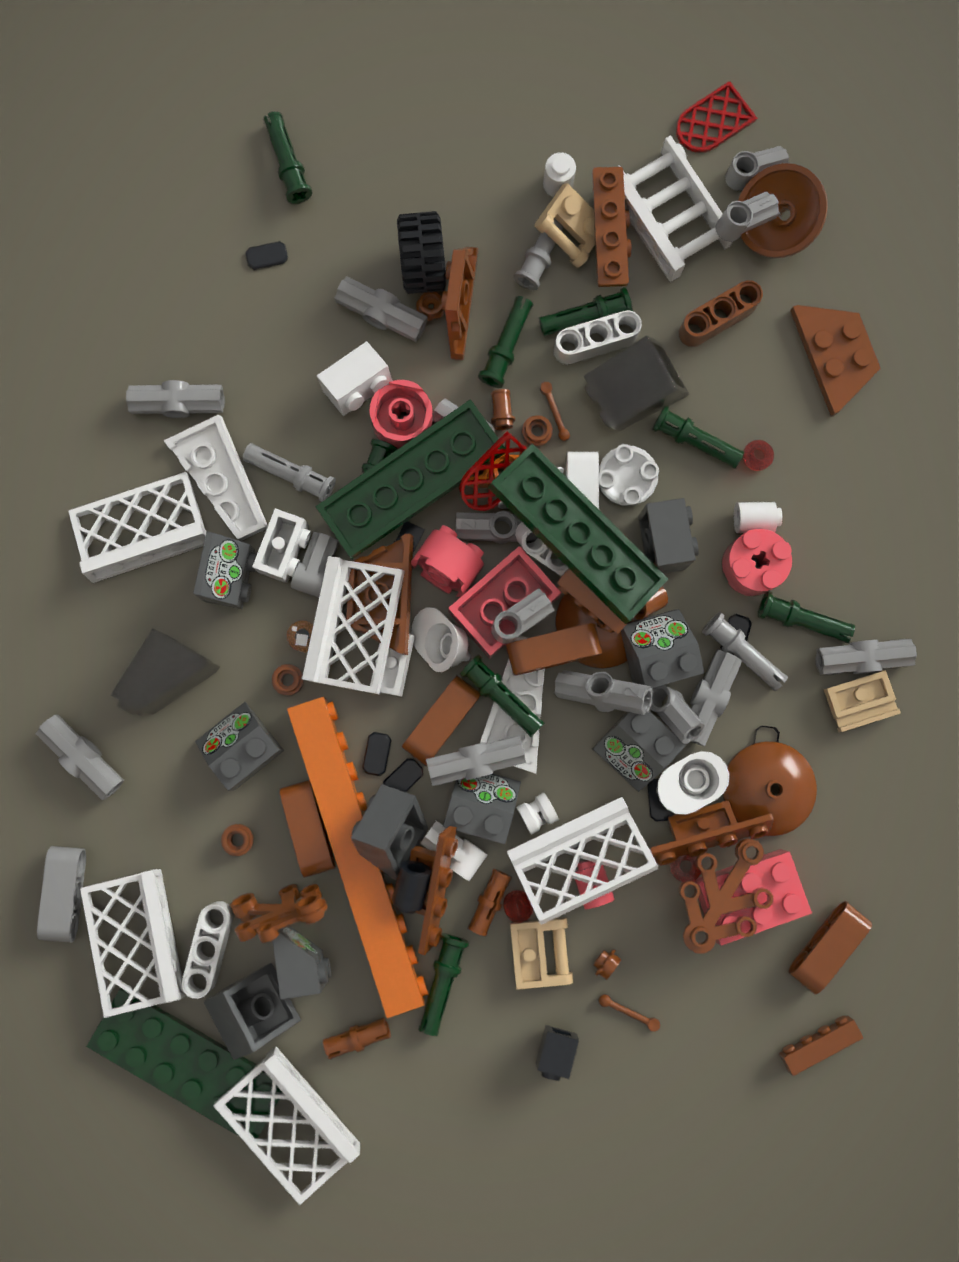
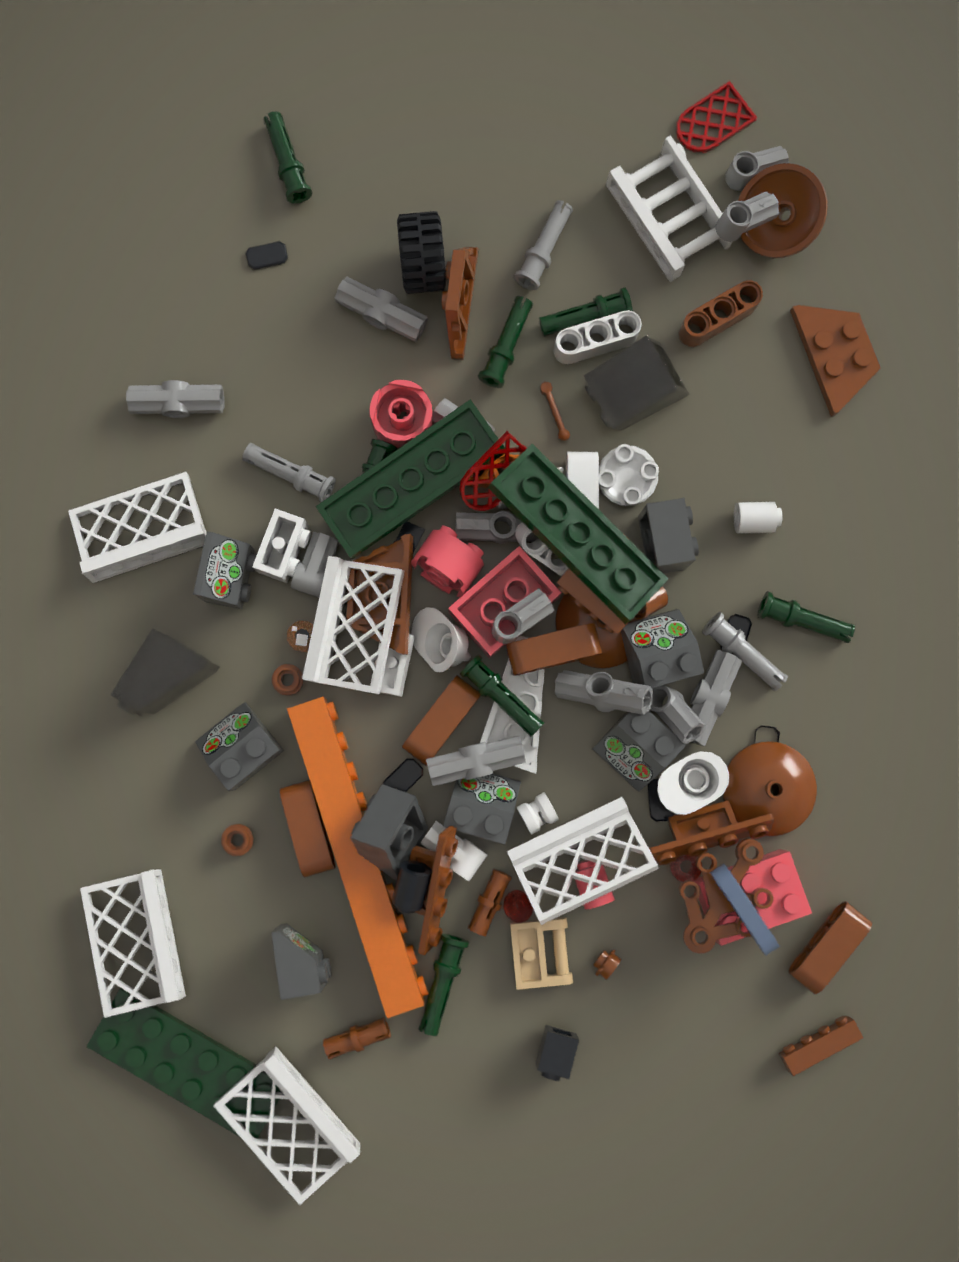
light grey piece [36,714,125,800] -> none
light grey beam [37,846,86,943] -> none
white wing [164,415,268,541] -> none
white beam [182,901,234,999] -> none
dark grey slope [203,963,301,1060] -> none
dark orange plant [230,884,328,943] -> none
white brick [317,341,392,416] -> none
black piece [362,732,392,776] -> none
dark orange plate [416,292,445,321] -> none
dark orange pin [491,389,515,430] -> none
dark orange plate [522,415,553,446] -> none
tan plate [534,183,596,268] -> none
white brick [543,153,576,197] -> none
dark orange bracket [592,167,631,287] -> none
dark orange hinge [599,994,660,1032] -> none
dark green pin [652,405,744,469] -> none
coral brick [722,529,792,596] -> none
clear red plate [743,440,774,471] -> none
light grey piece [815,639,917,675] -> none
tan plate [824,670,901,732] -> none
none -> sand blue beam [710,864,780,956]

